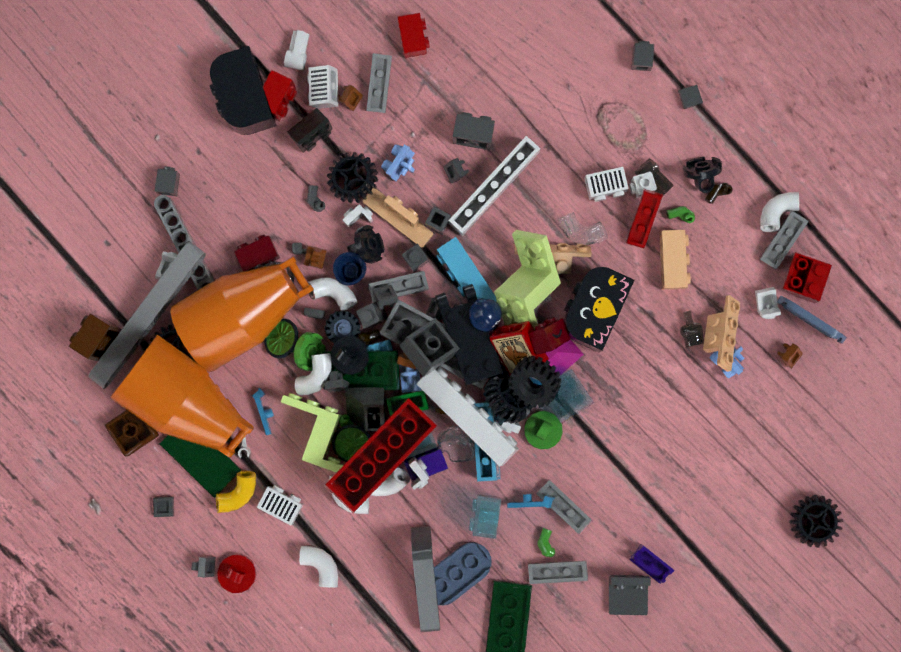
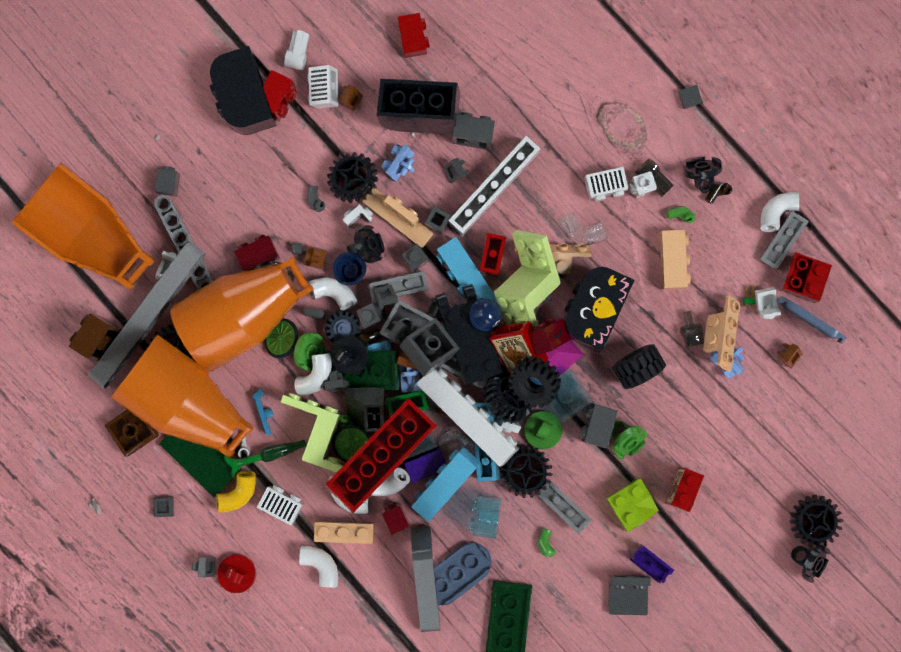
pearl dark grey slope [287,108,333,153] -> none
light grey hinge [366,53,392,113] -> none
white bracket [408,456,429,490] -> none
dark azure piece [507,494,555,508] -> none
light grey hinge [528,560,588,584] -> none
red tile [626,189,663,249] -> none
dark grey brick [631,41,654,71] -> none
none -> orange windscreen [11,162,155,290]
none -> dark green piece [224,440,306,478]
none -> light nougat brick [314,521,375,544]
none -> black brick [376,79,460,134]
none -> dark red brick [382,502,411,535]
none -> medium azure brick [411,447,481,522]
none -> red brick [479,233,506,277]
none -> black gear [500,446,553,498]
none -> dark grey brick [579,404,618,448]
none -> lime slope [606,478,658,532]
none -> black tyre [612,344,666,389]
none -> bright green tile [612,421,648,459]
none -> red brick [665,467,704,512]
none -> piece [743,285,756,308]
none -> black tile [791,544,830,583]

